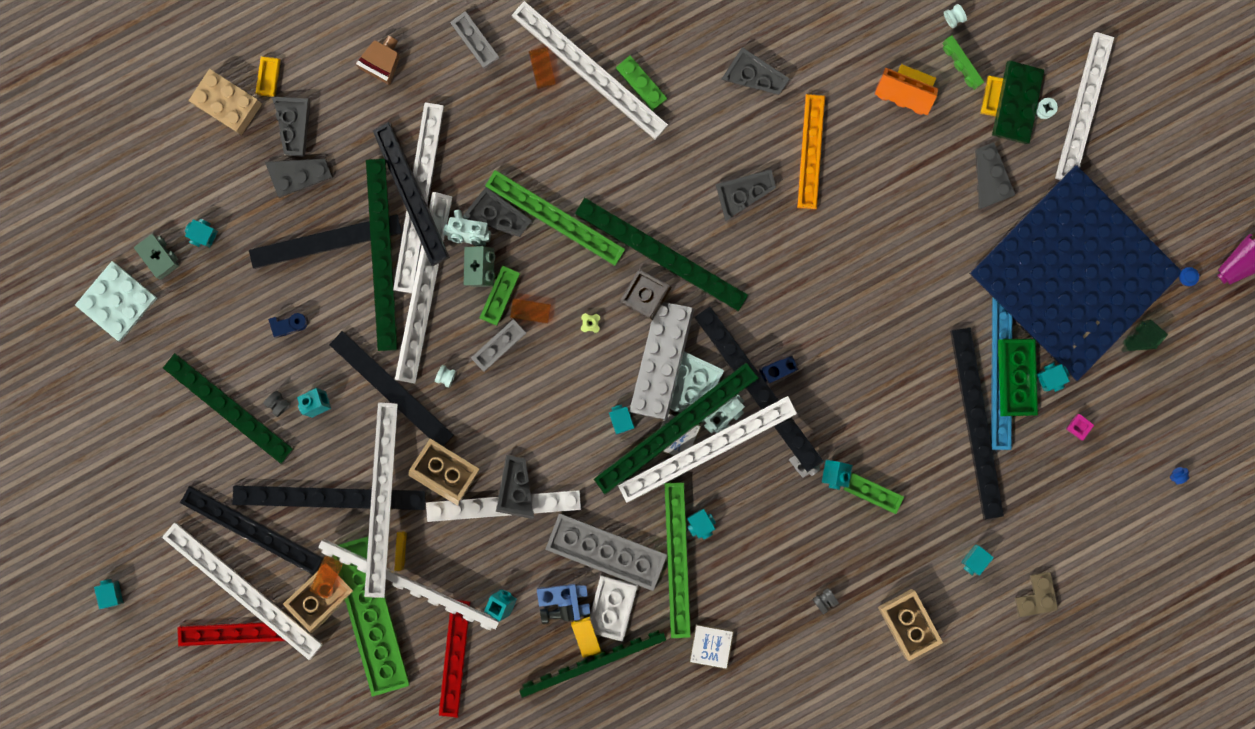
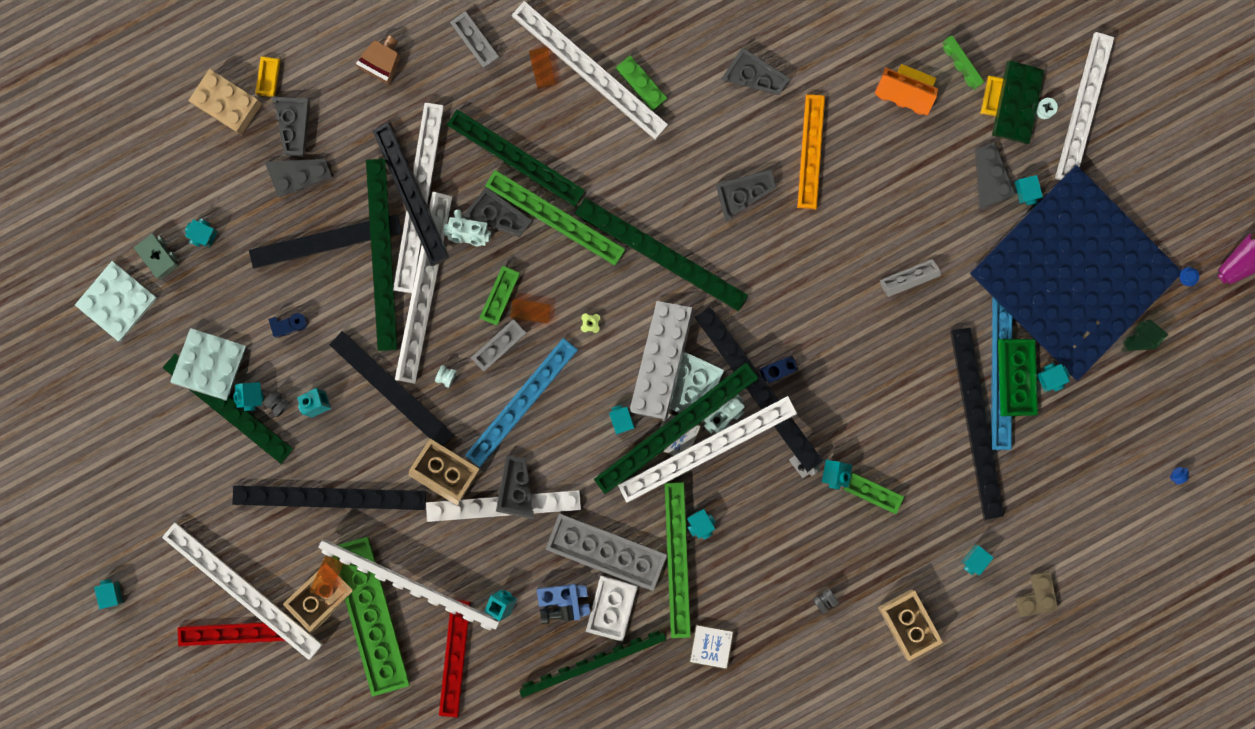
black tile [180,486,325,575] -> none
white plate [364,403,398,598] -> none
yellow tile [394,531,407,571] -> none
sand green brick [463,246,495,287] -> none
yellow tile [571,617,601,658] -> none
tile [620,269,672,321] -> none
light aqua wheel [944,4,967,28] -> none
dark pink plate [1066,414,1094,441] -> none
none -> light aqua plate [170,328,246,401]
none -> teal brick [234,382,264,411]
none -> dark green plate [447,109,586,207]
none -> dark azure tile [465,338,578,468]
none -> light grey plate [880,259,941,297]
none -> teal brick [1014,175,1043,206]

